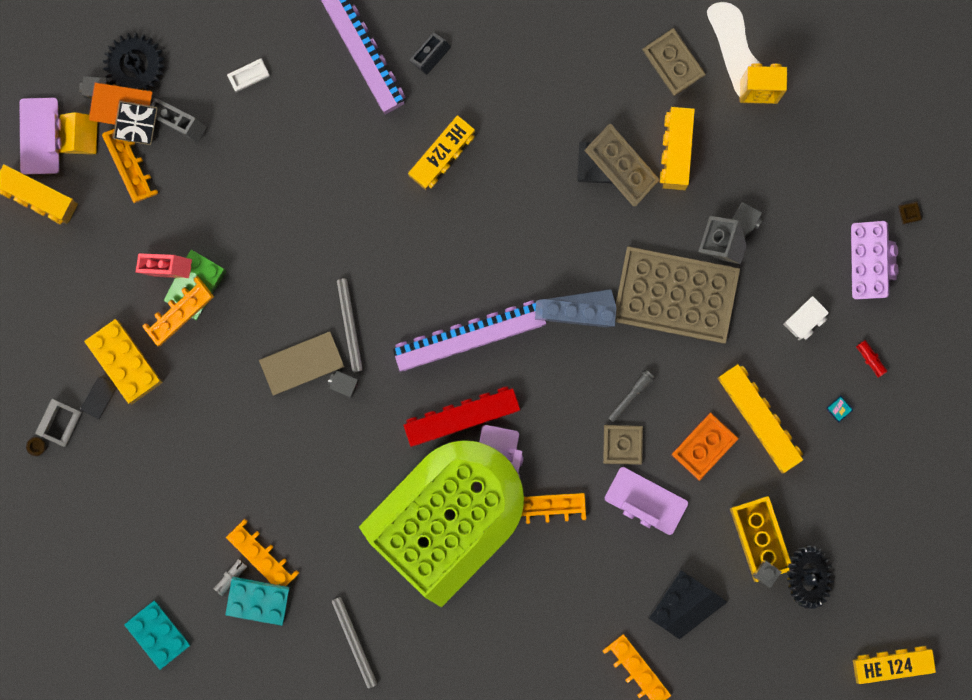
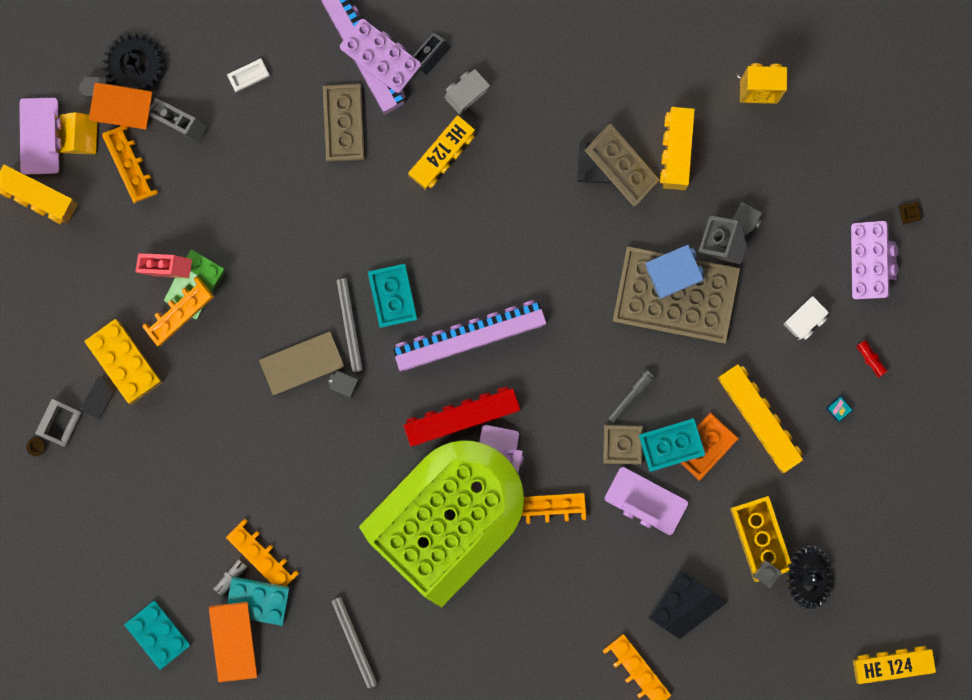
tile [113,100,157,145] -> none
sand blue wedge [535,289,616,327] -> none
dark tan tile [642,28,706,96] -> none
white sticker [707,2,759,97] -> none
none -> orange tile [209,602,257,682]
none -> dark tan tile [323,84,364,162]
none -> lavender bracket [340,19,421,93]
none -> teal plate [368,264,417,328]
none -> light grey brick [444,69,490,115]
none -> teal plate [638,418,705,472]
none -> medium blue brick [645,245,705,300]

